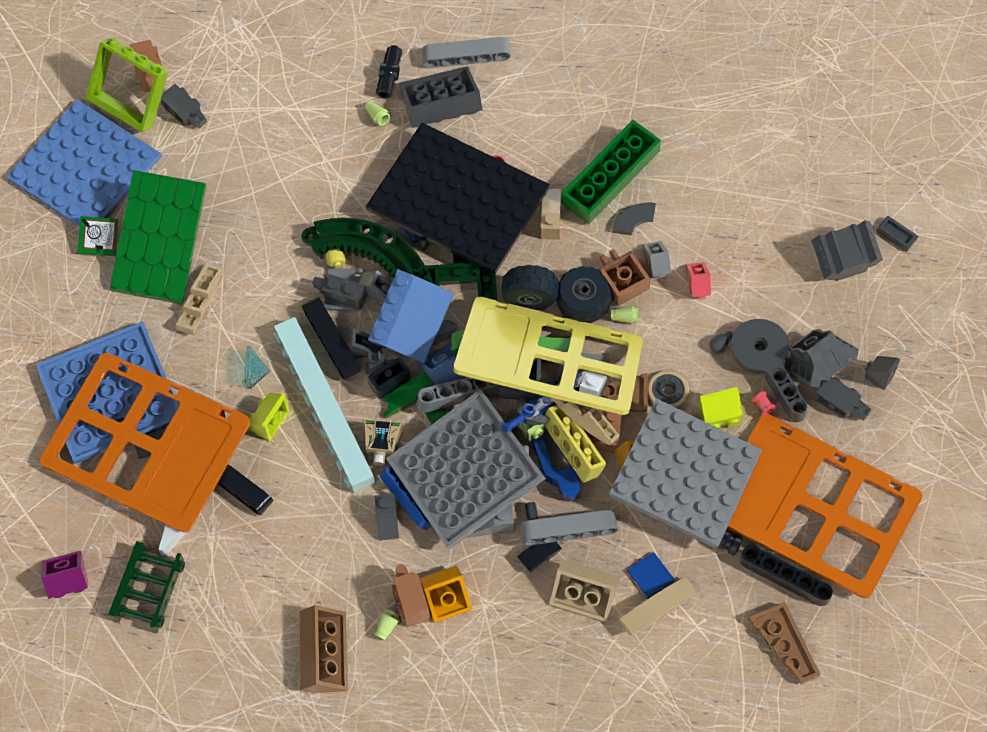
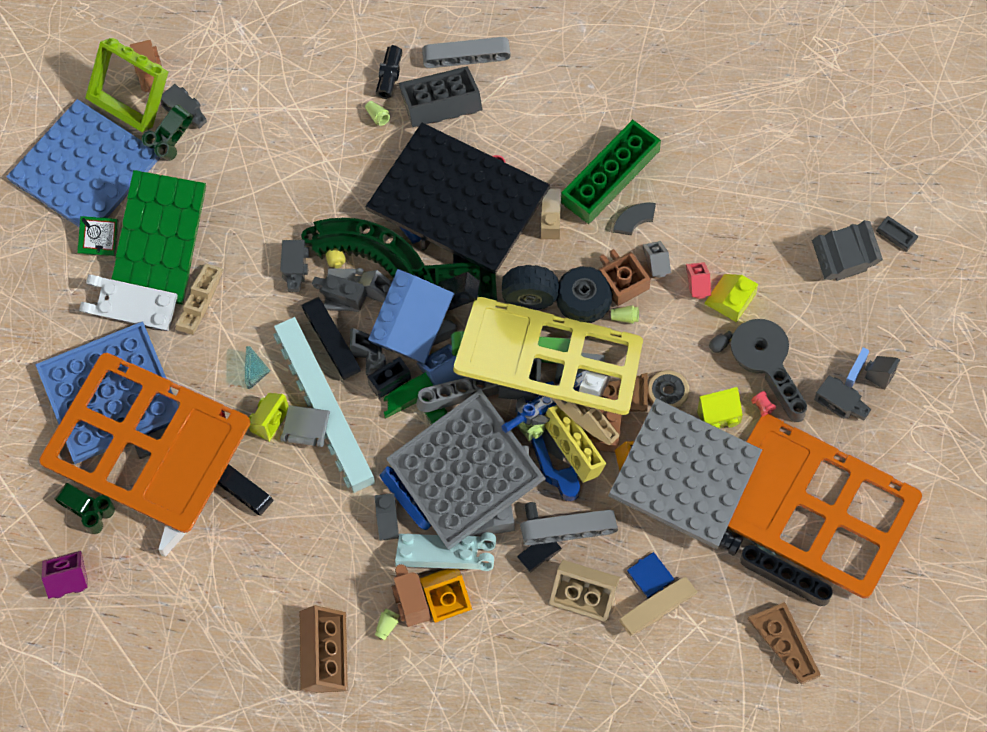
dark green fence [108,541,185,634] -> none
torso [365,419,403,466] -> none
dark grey slope [784,329,859,388] -> none
none -> dark green piece [54,483,115,534]
none -> white hinge [79,274,178,331]
none -> dark green piece [142,105,193,161]
none -> dark grey hinge [280,240,309,292]
none -> light grey piece [281,405,330,447]
none -> light aqua hinge [395,532,496,571]
none -> black brick [438,272,479,311]
none -> neon yellow slope [704,274,758,322]
none -> light blue tile [845,347,869,388]

